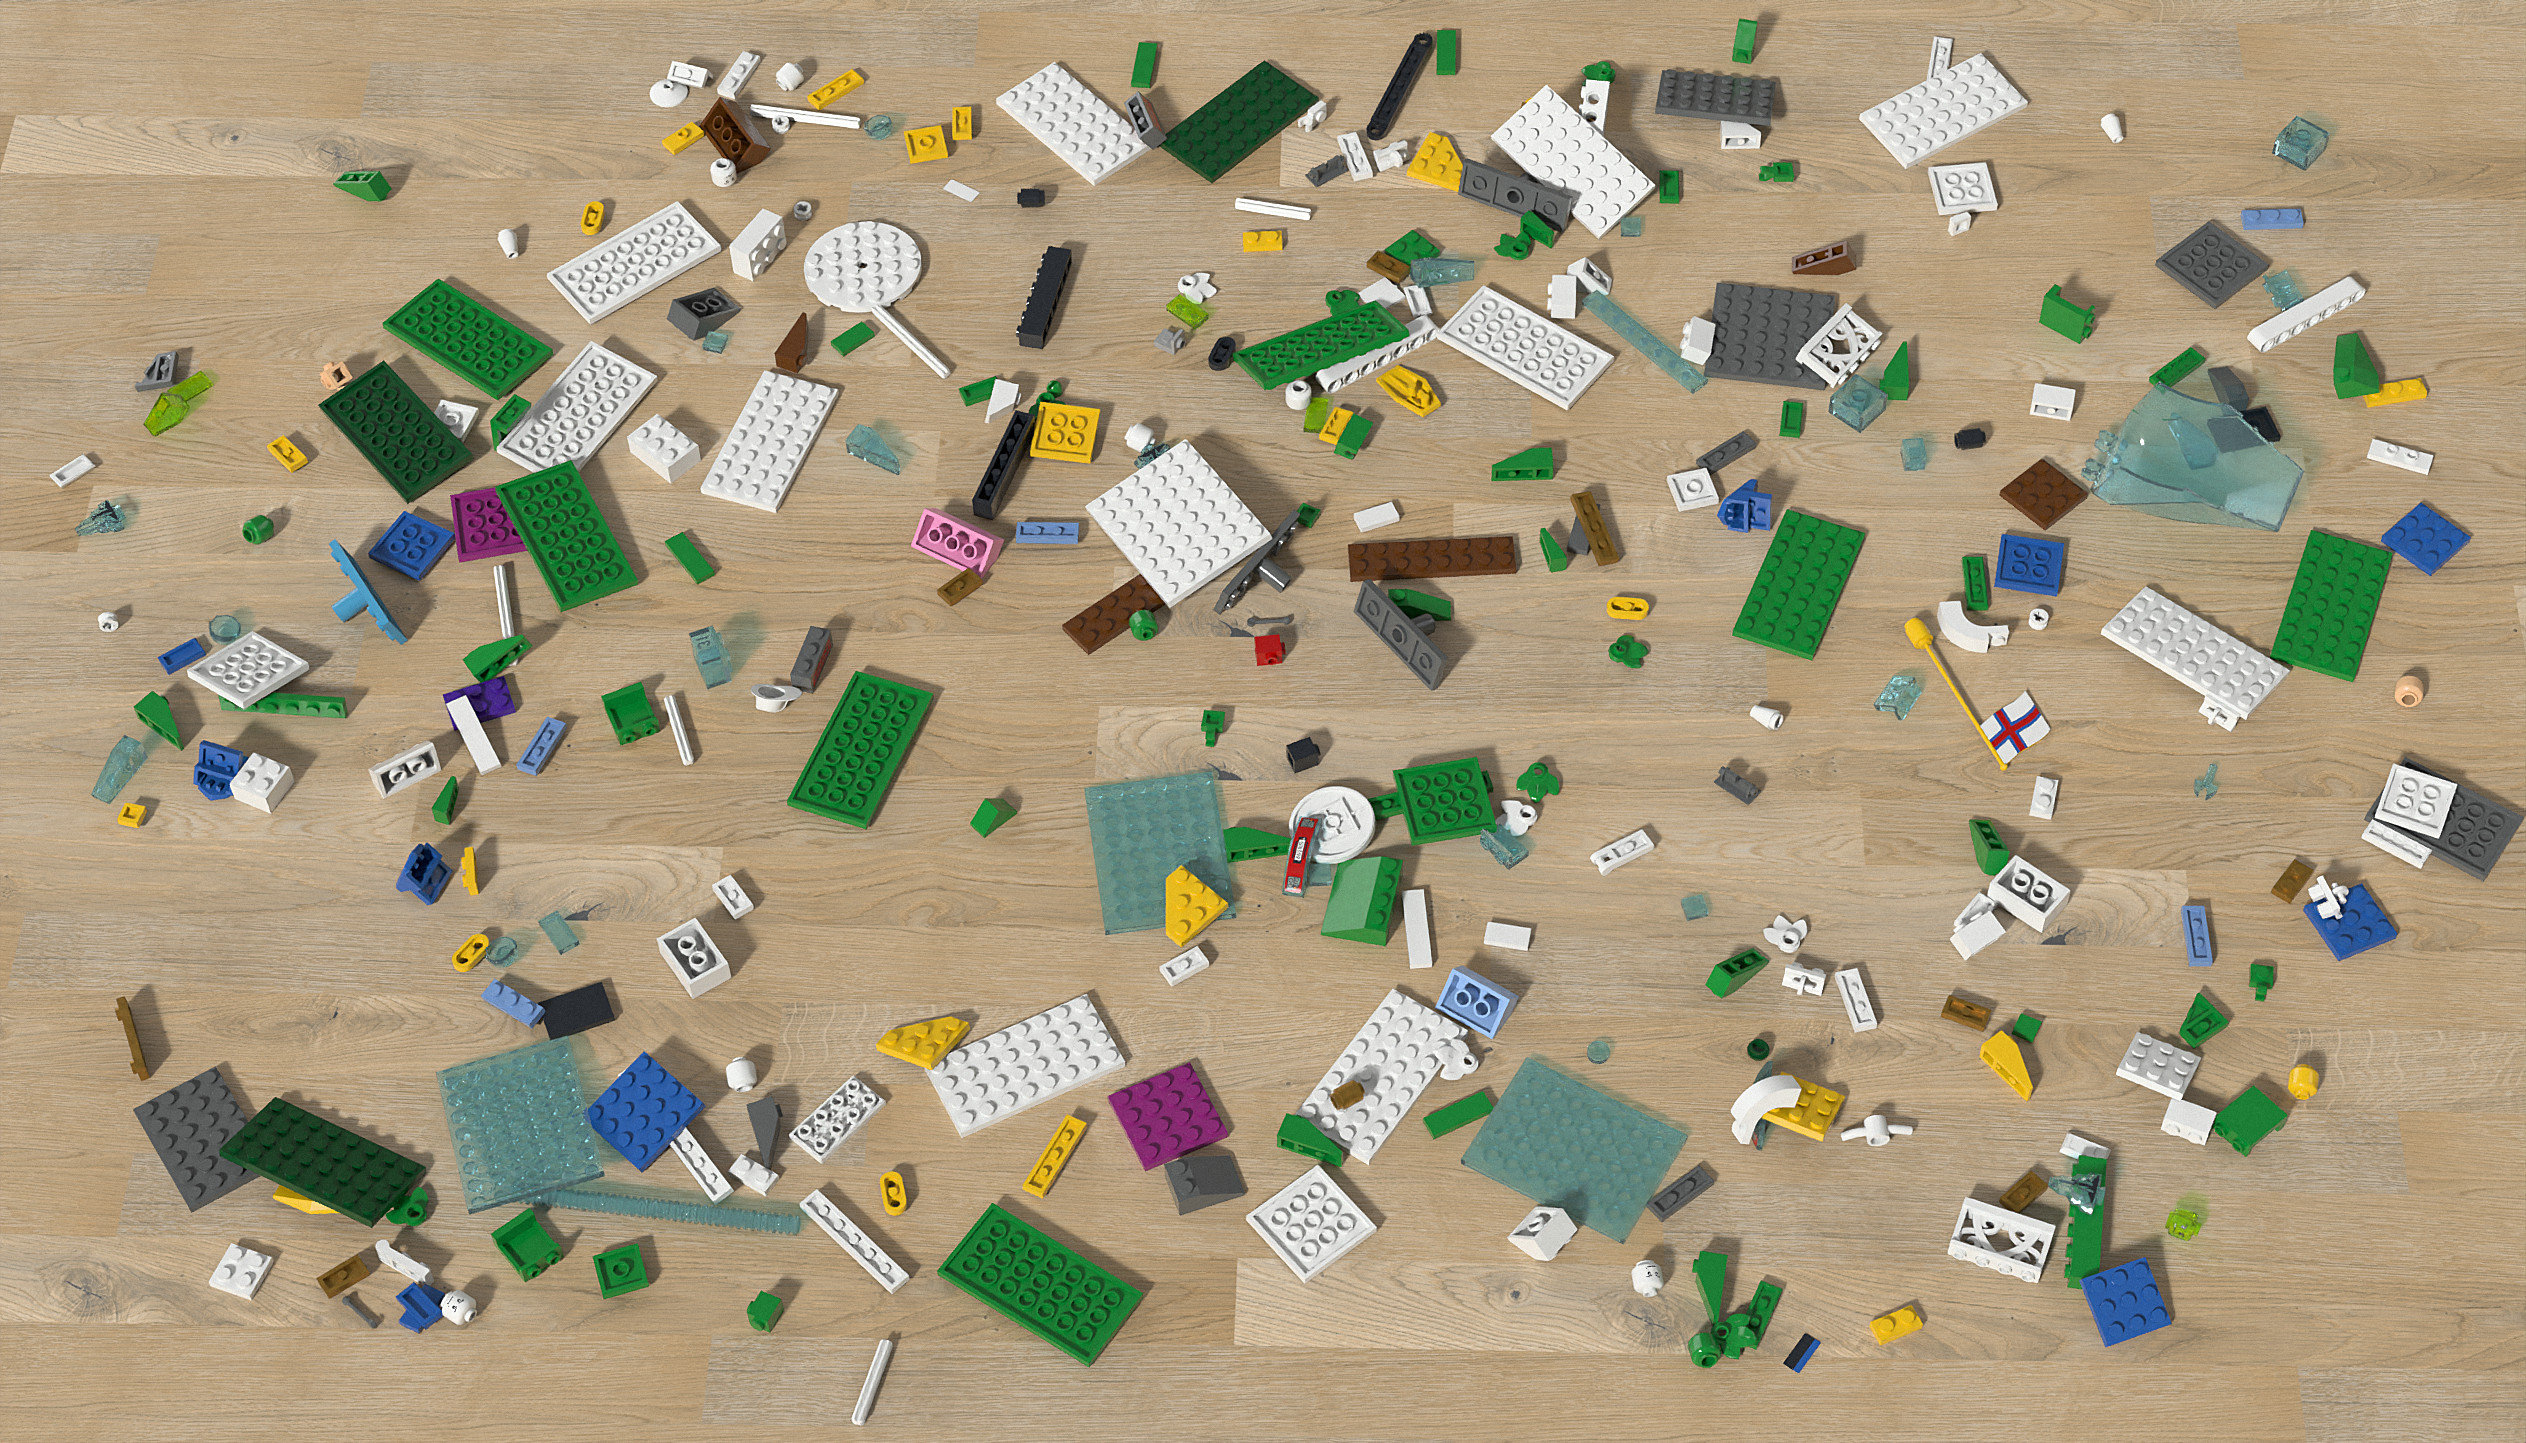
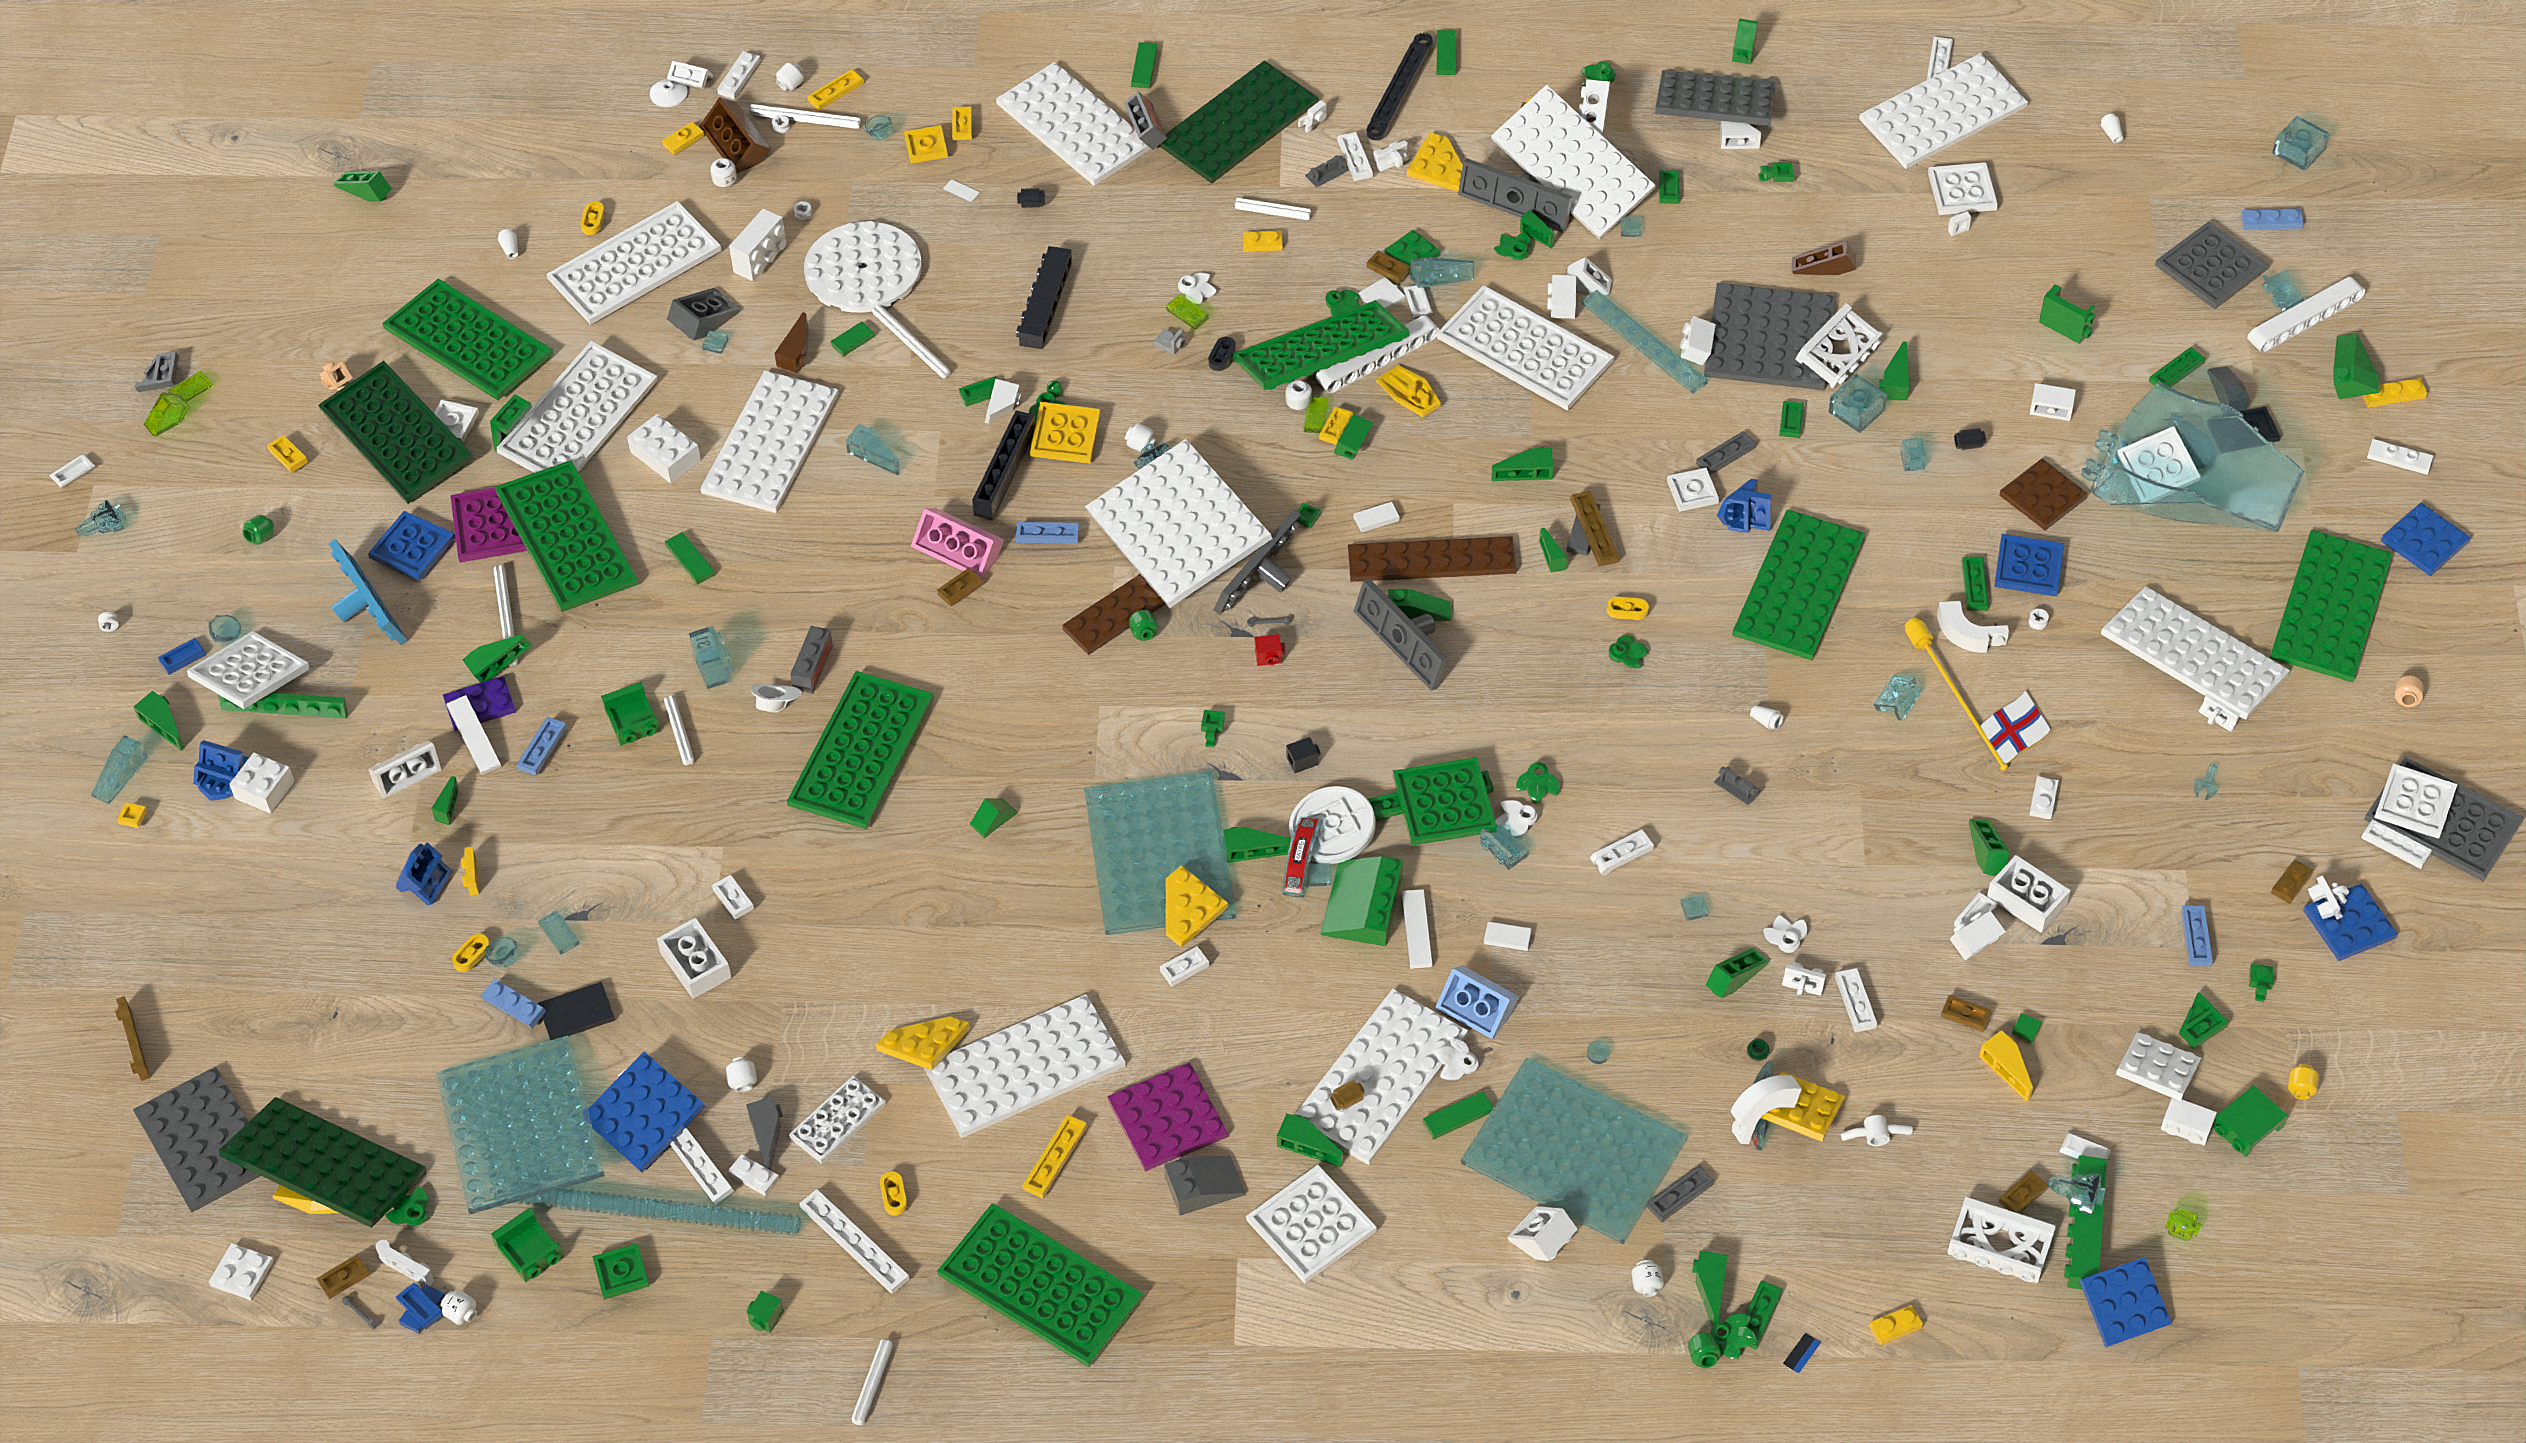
none -> white plate [2117,426,2201,505]

